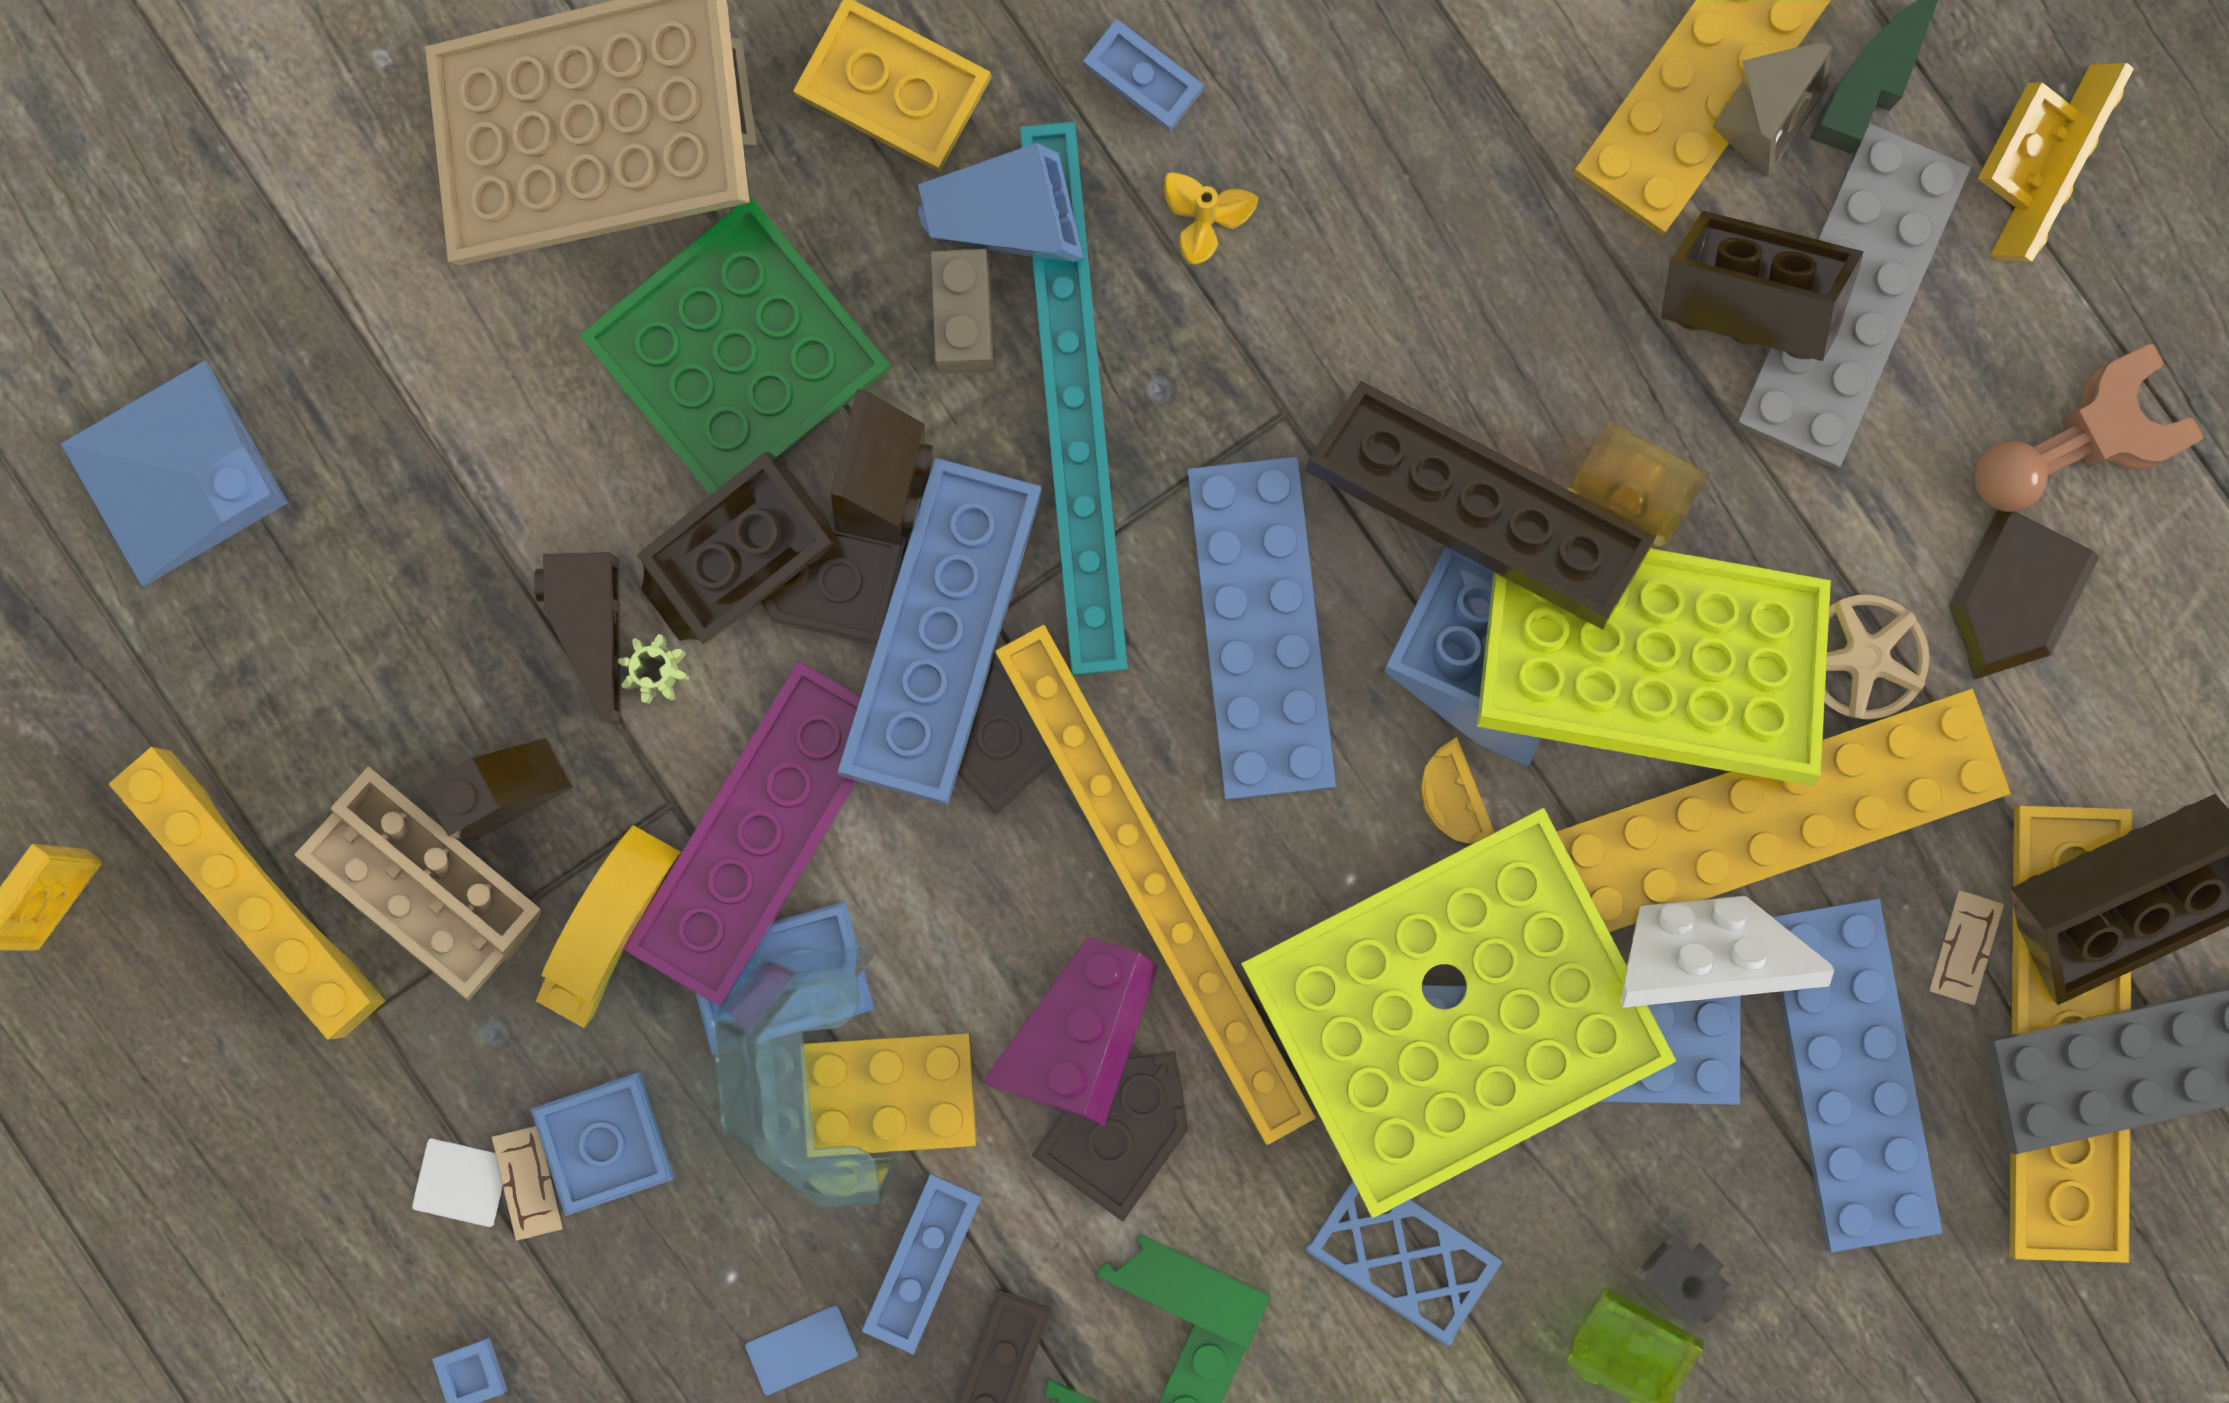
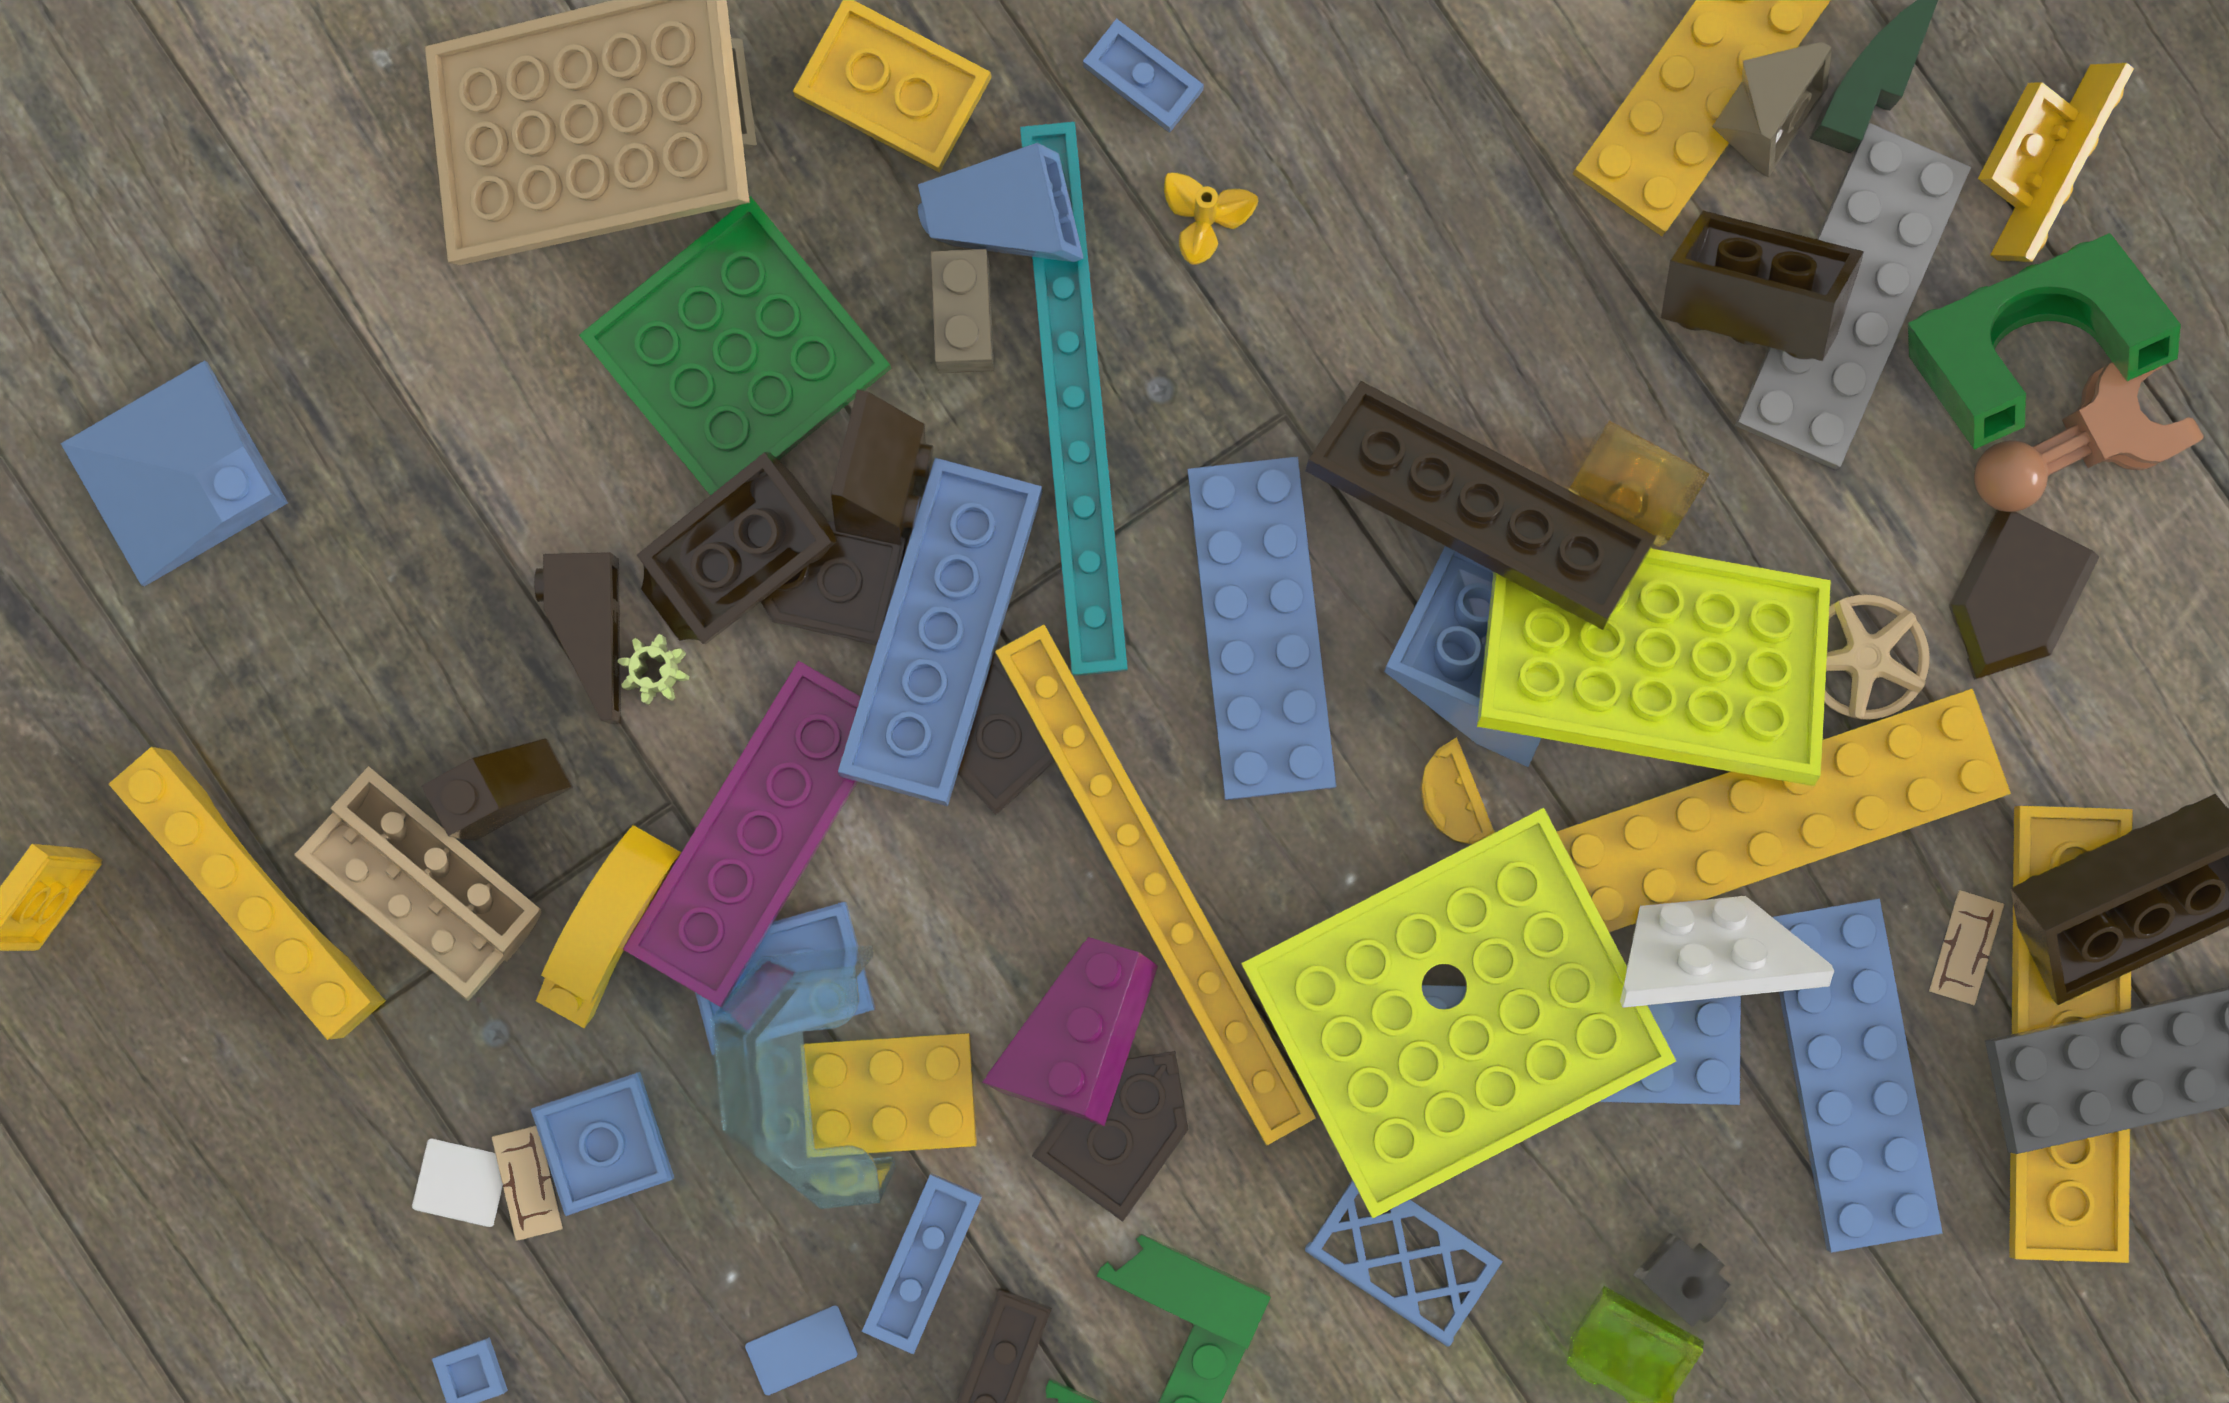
none -> green arch [1908,233,2181,450]

